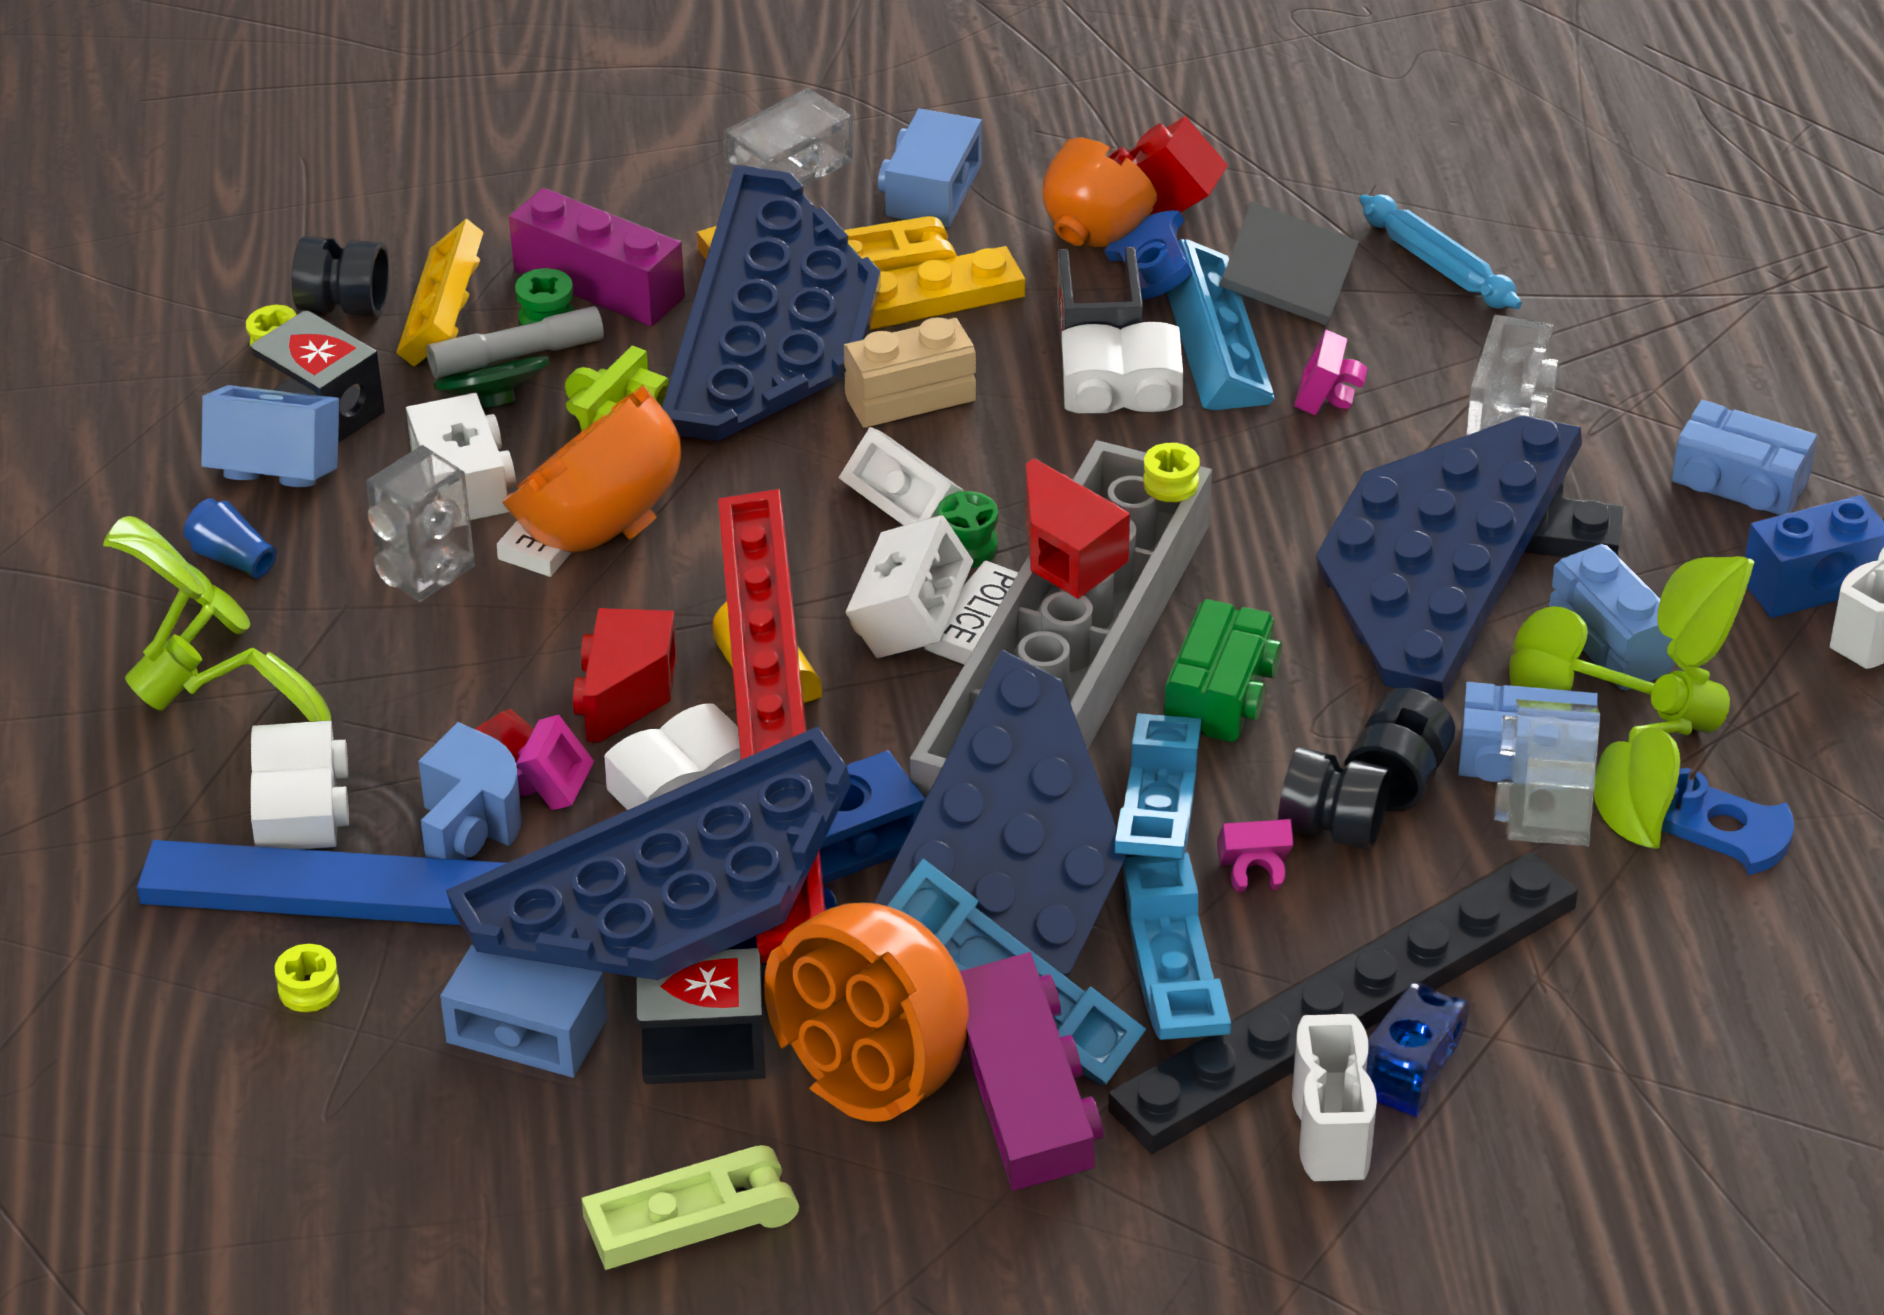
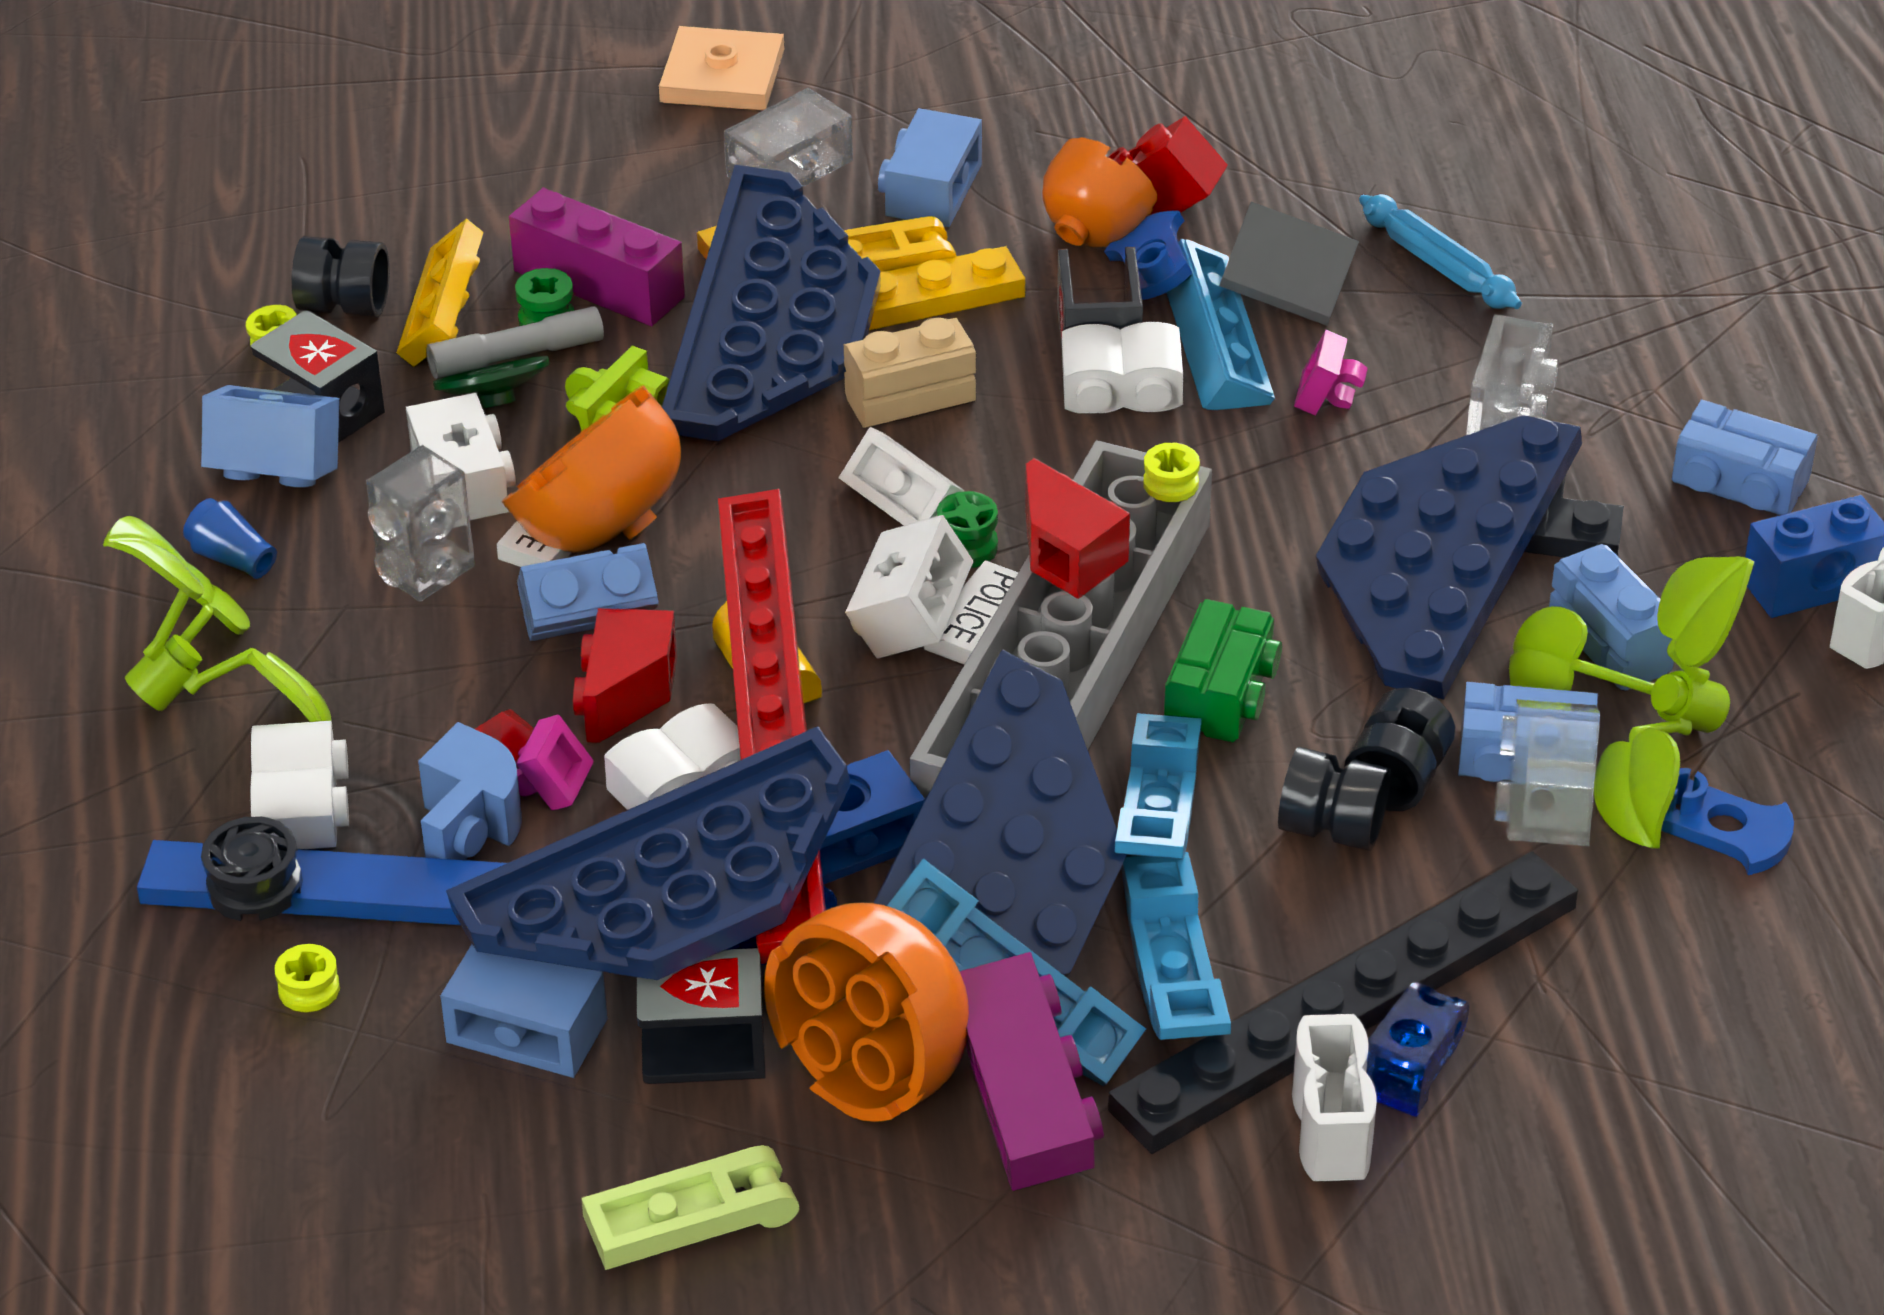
dark pink tile [1217,819,1293,893] -> none
none -> black wheel [201,816,303,921]
none -> medium blue brick [517,543,658,641]
none -> light nougat plate [659,26,784,111]

